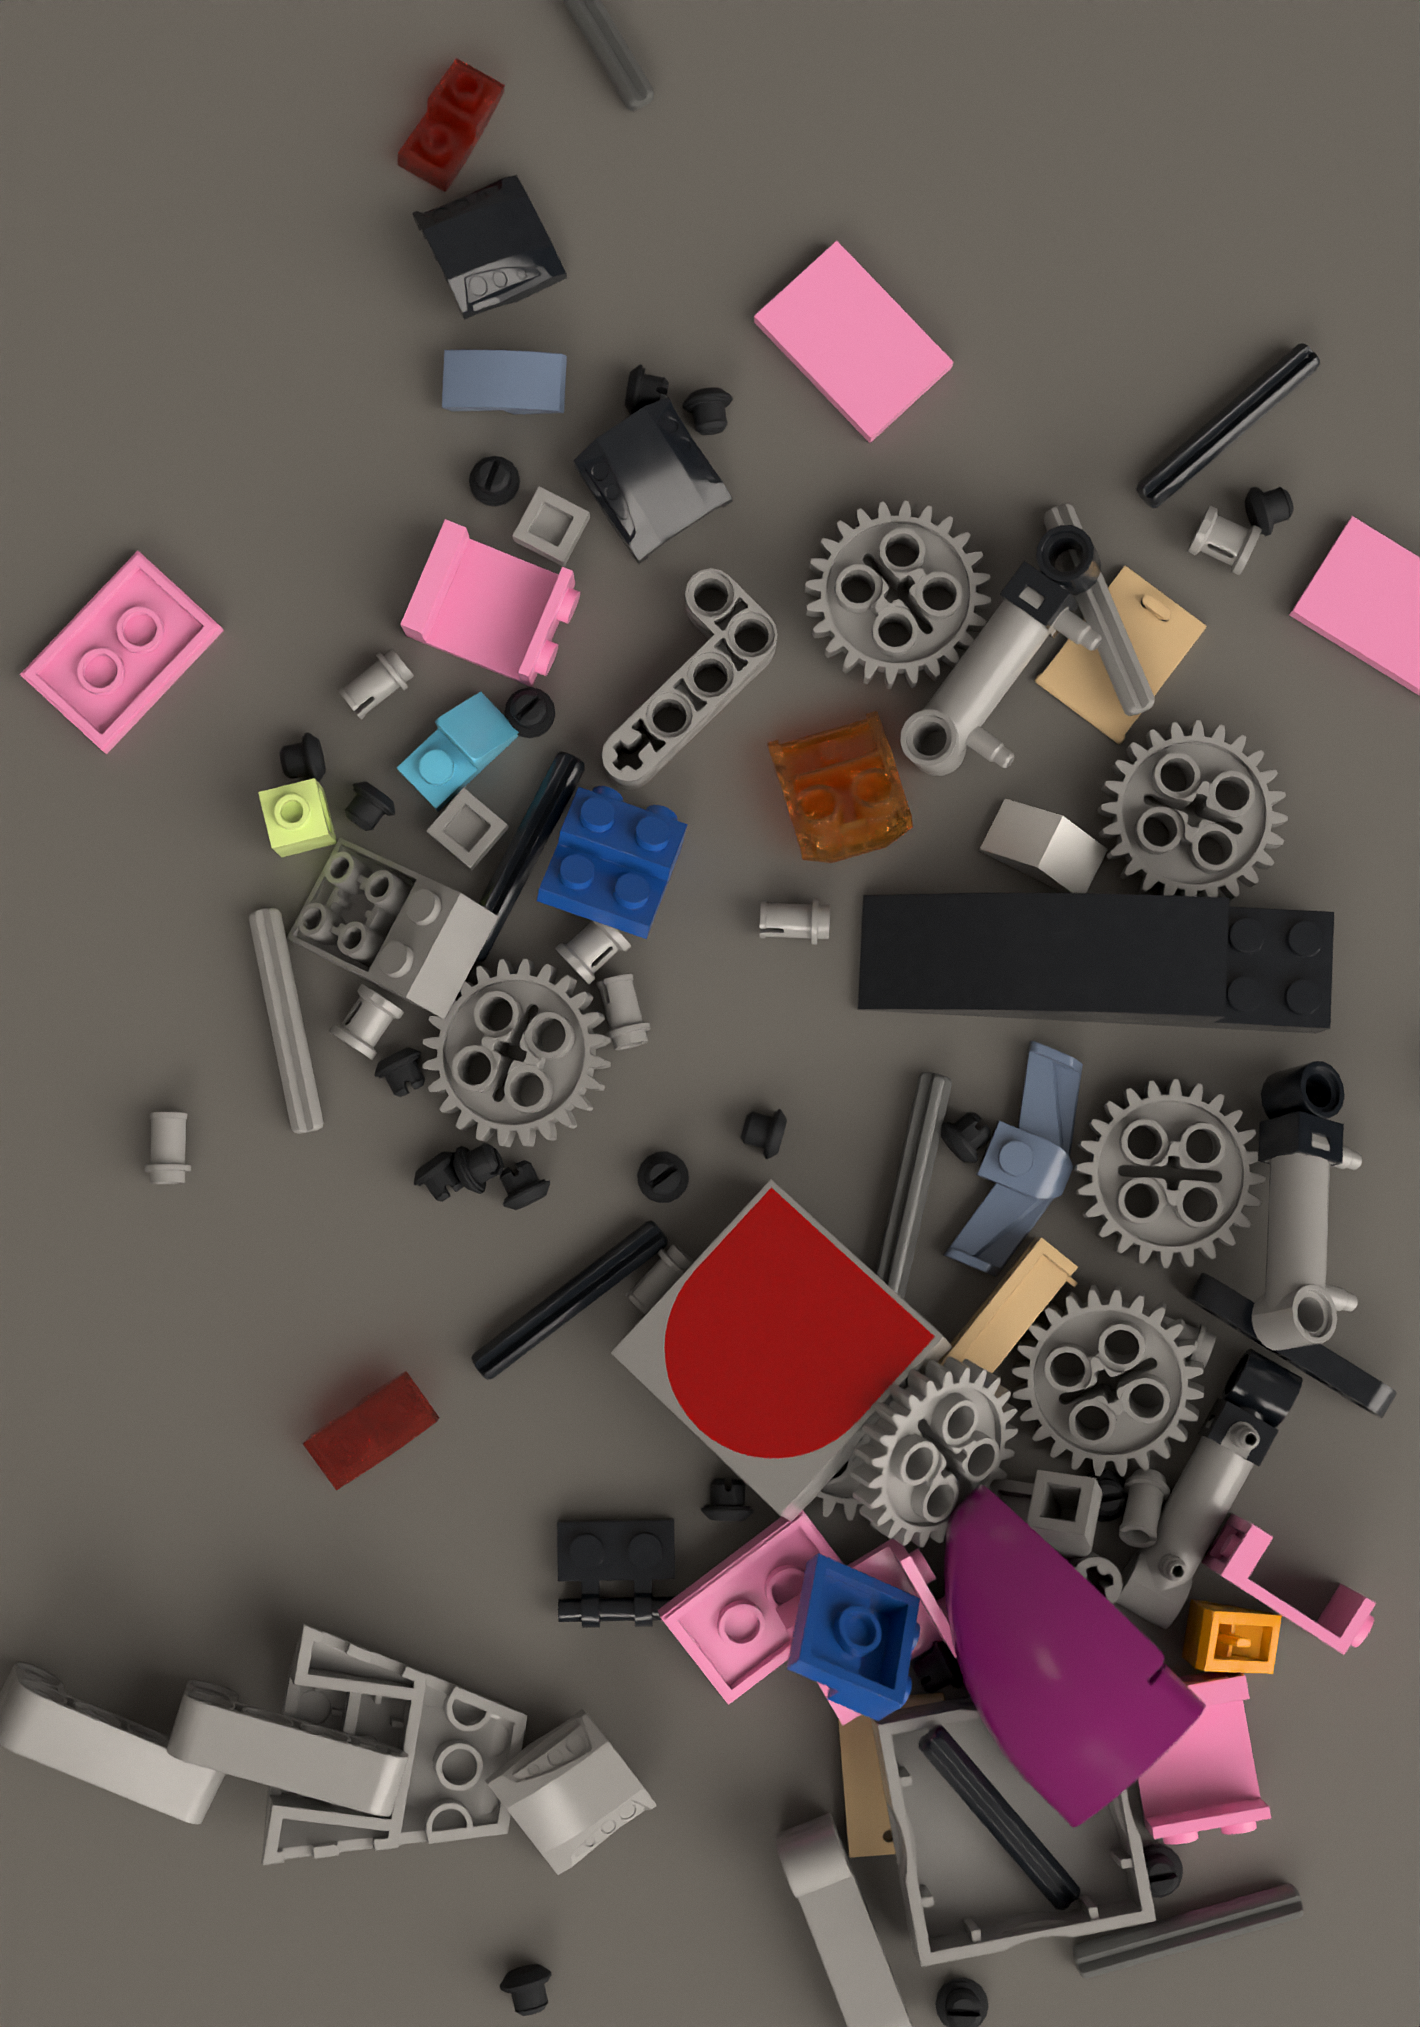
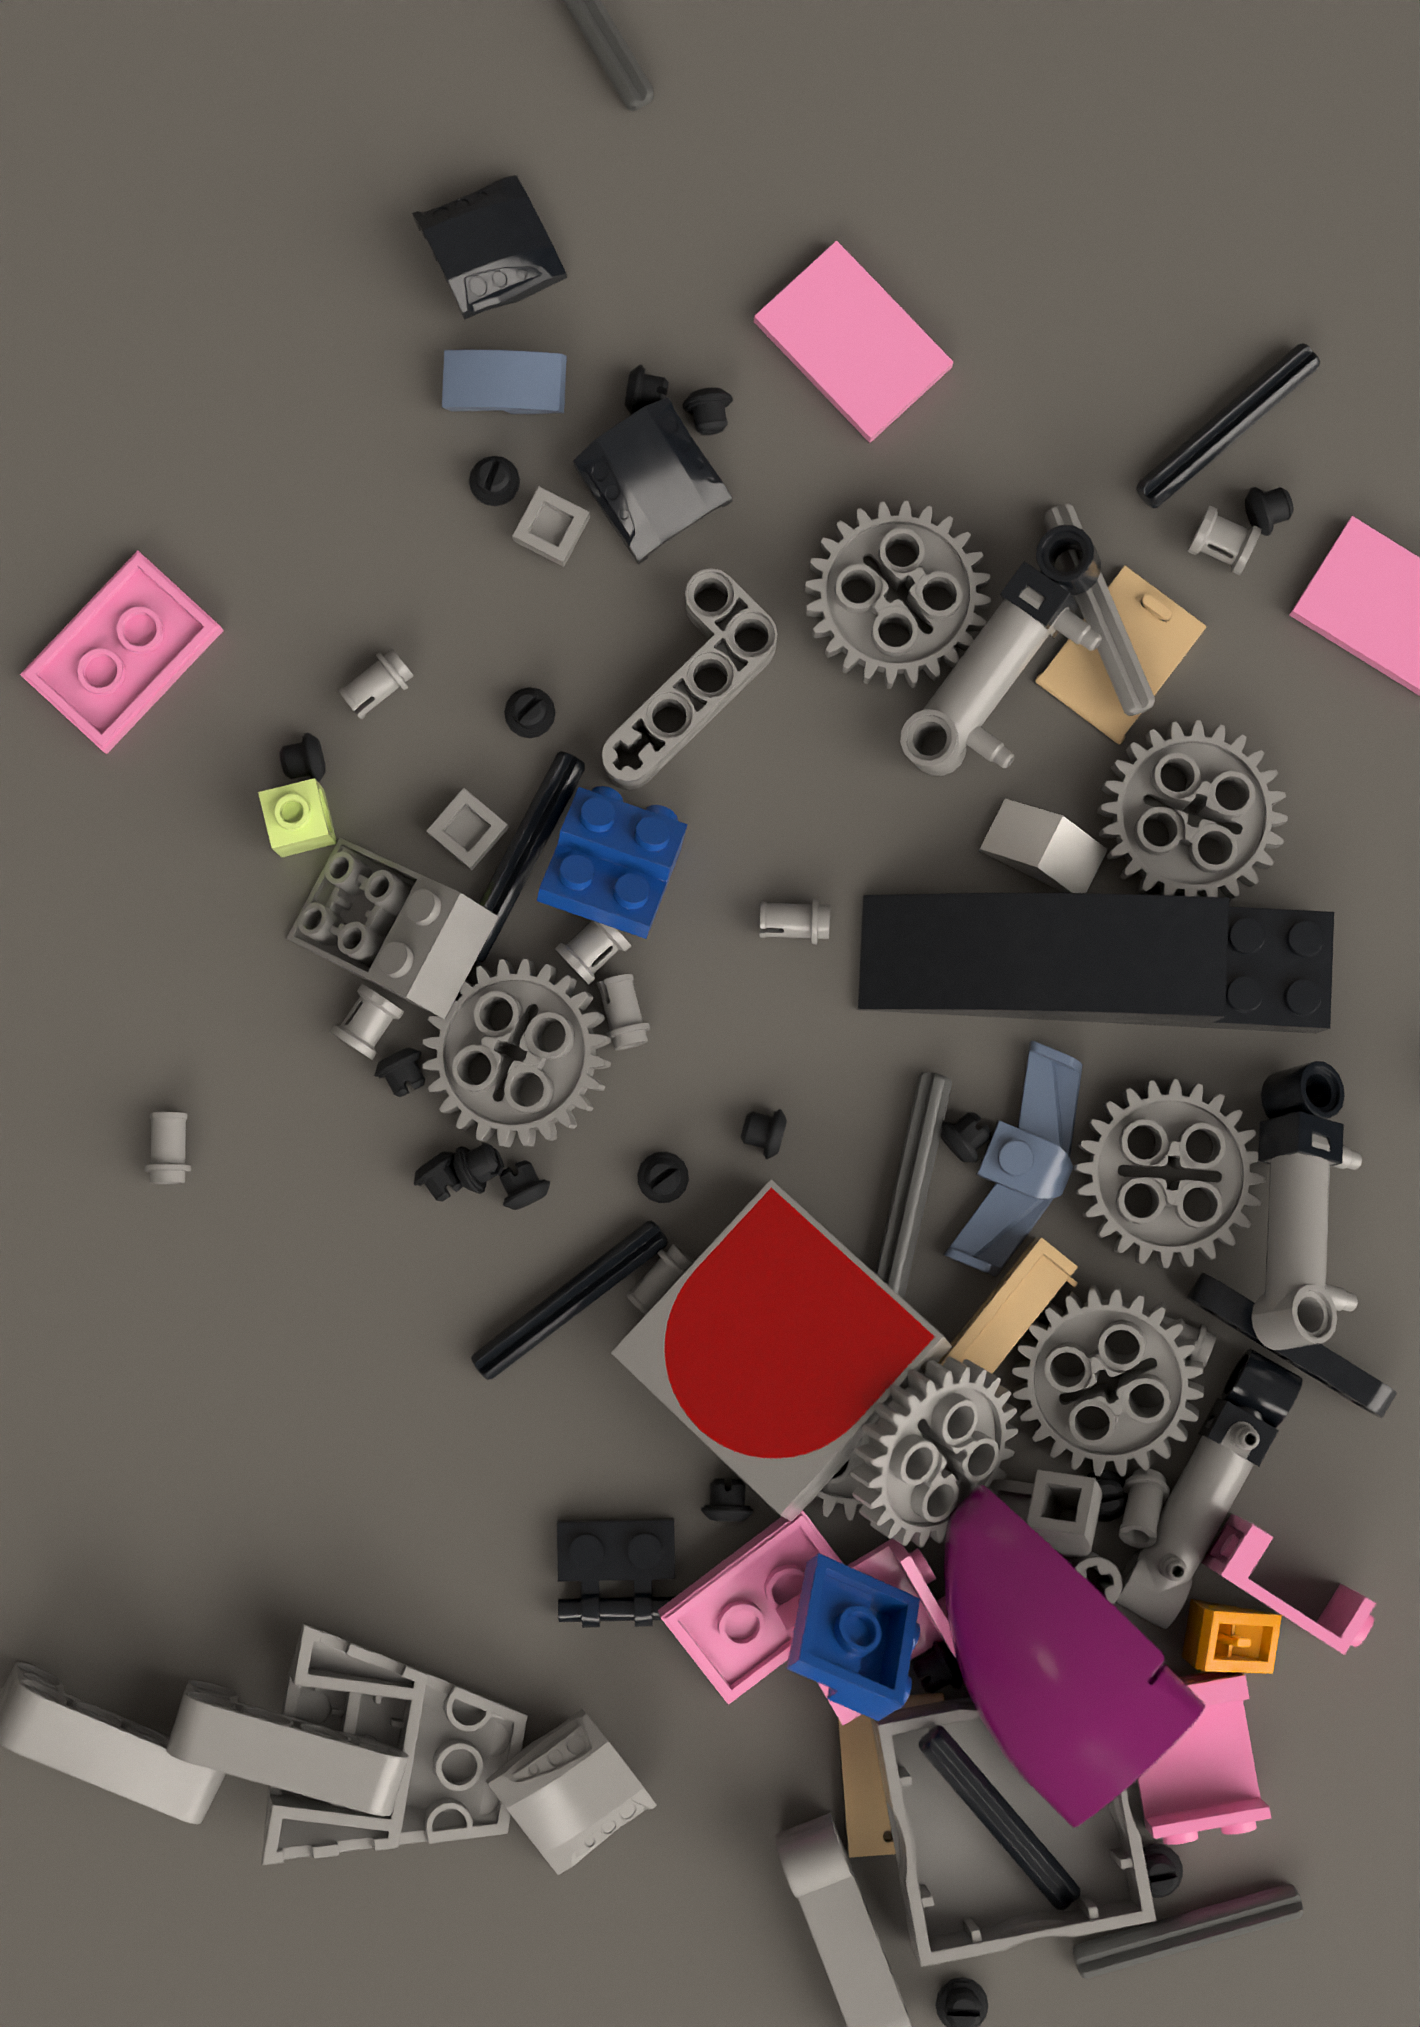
light grey axle [249,908,324,1134] -> none
clear red slope [302,1371,440,1490] -> none
black piece [345,781,395,831] -> none
clear red slope [397,58,505,192] -> none
medium azure slope [397,691,519,812] -> none
bright pink panel [400,519,580,687] -> none
black piece [499,1964,552,2016] -> none
clear orange slope [767,711,913,863] -> none

